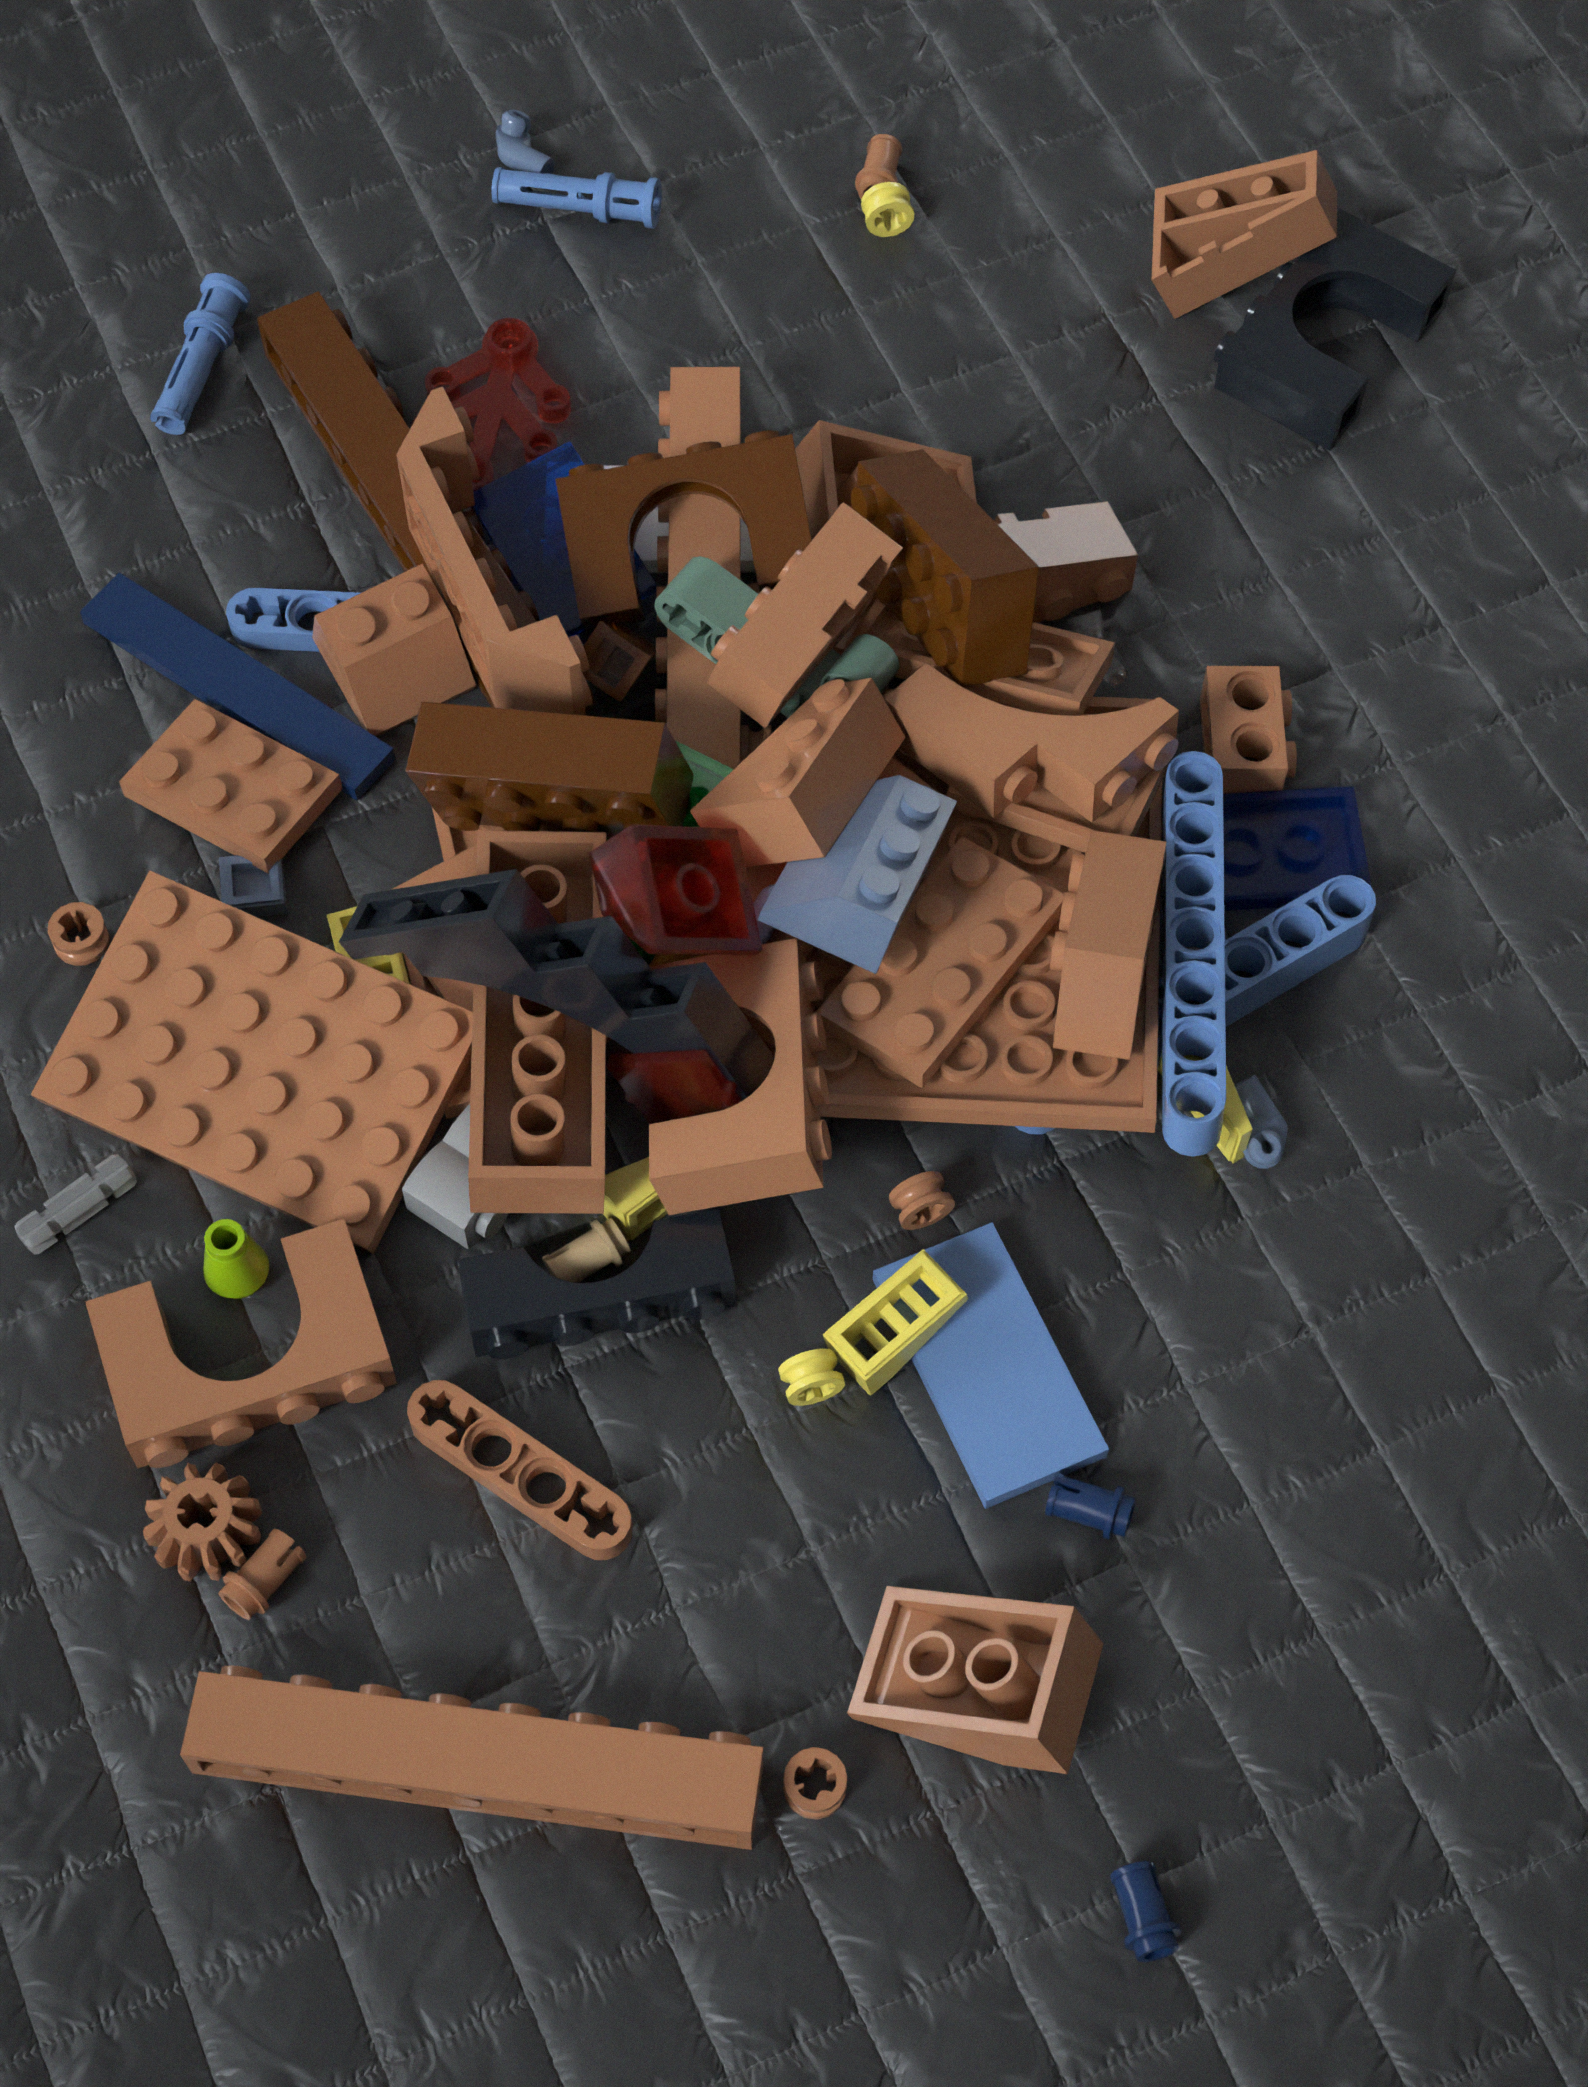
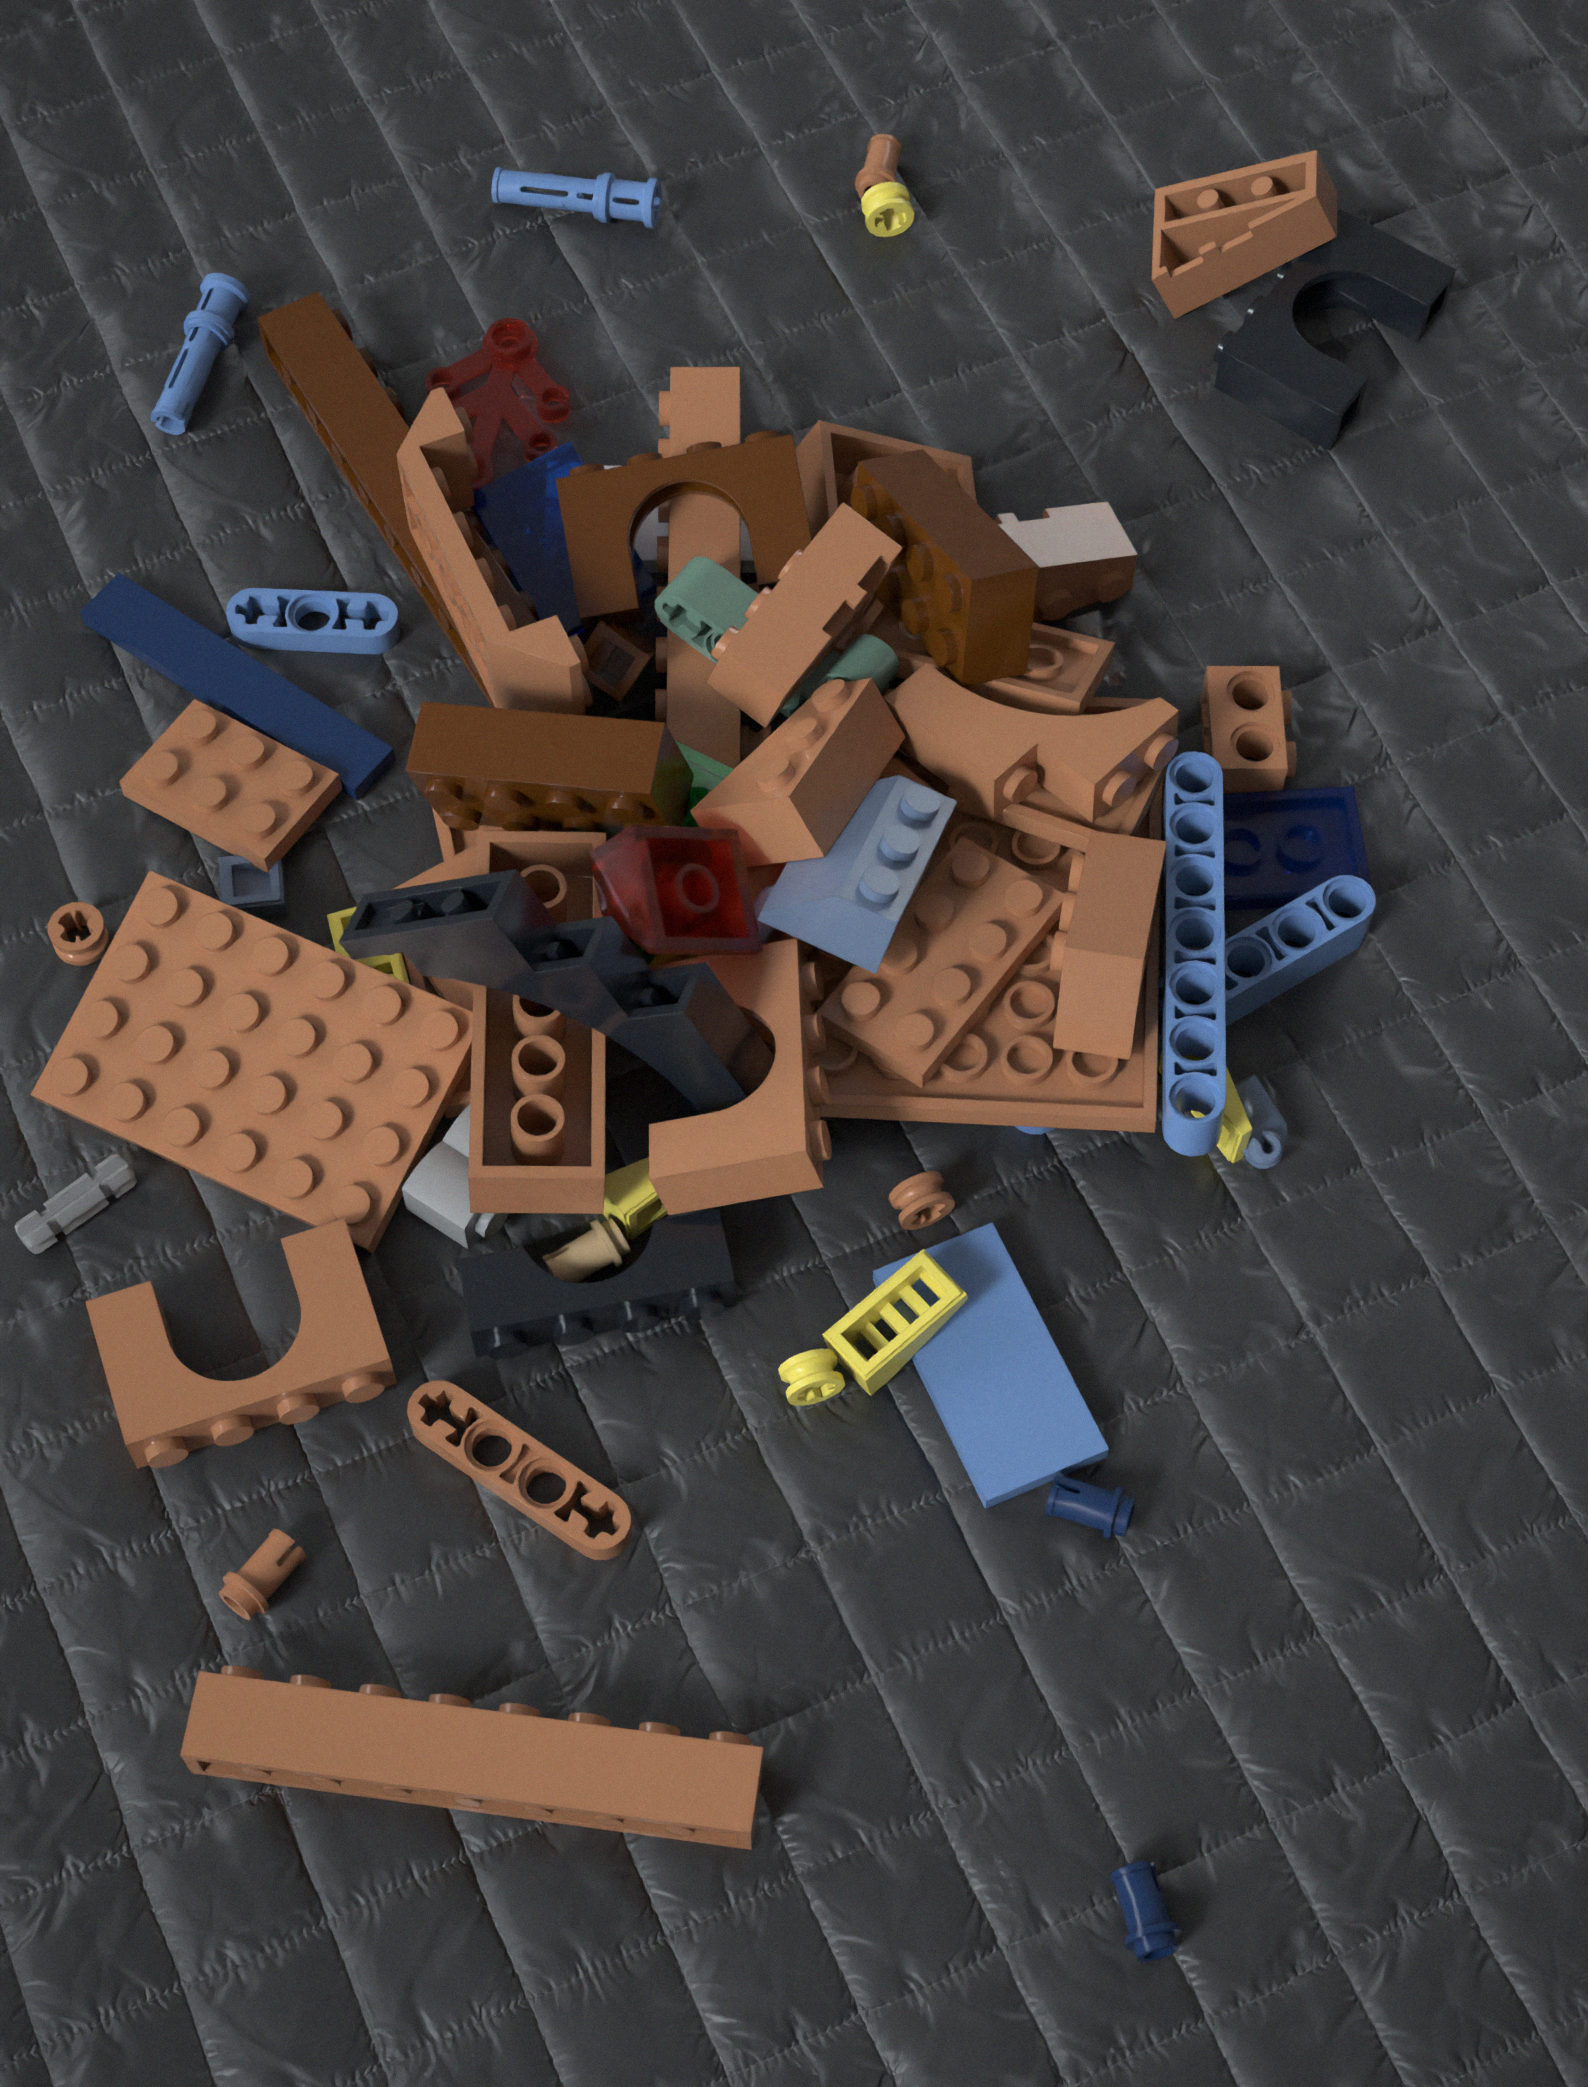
nougat gear [143,1462,262,1582] -> none
lime cone [203,1219,269,1299] -> none
nougat slope [312,564,476,737] -> none
sand blue arm [495,110,555,174] -> none
clear red piece [605,1050,742,1124] -> none
nougat bush [783,1747,847,1820] -> none
nougat slope [847,1586,1103,1774] -> none

